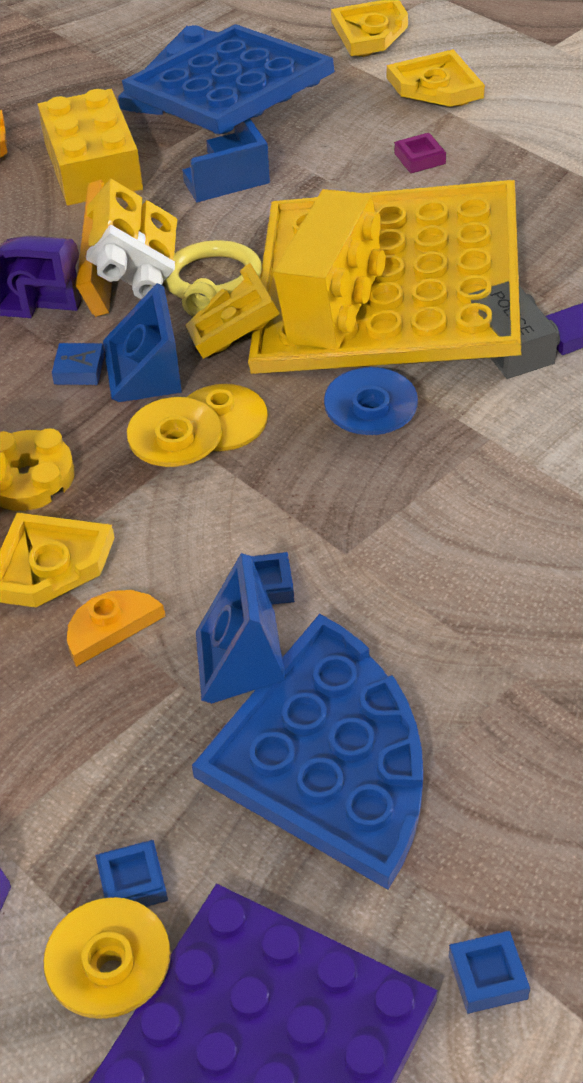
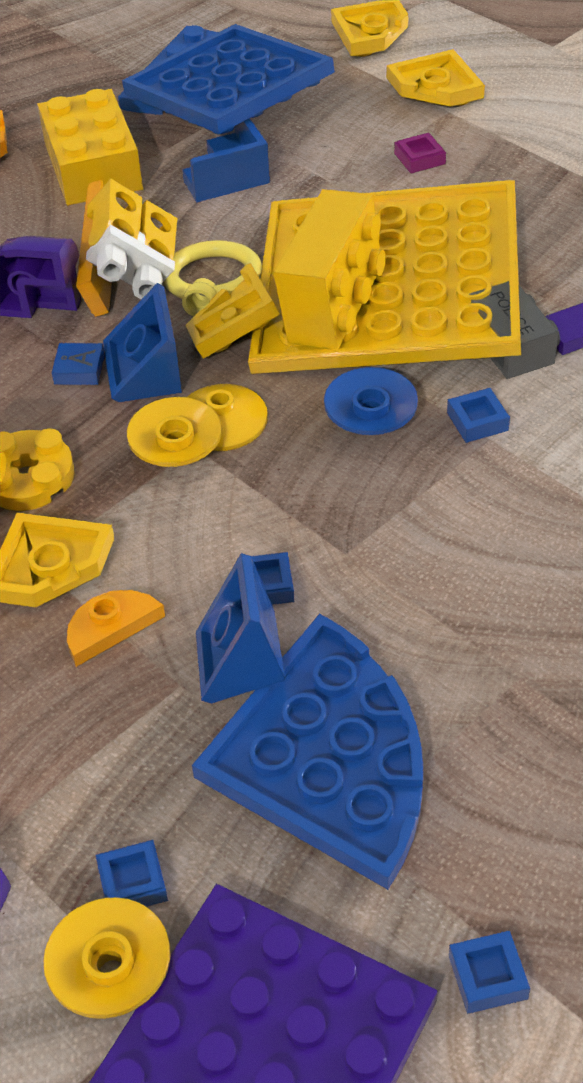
none -> blue tile [447,388,510,443]

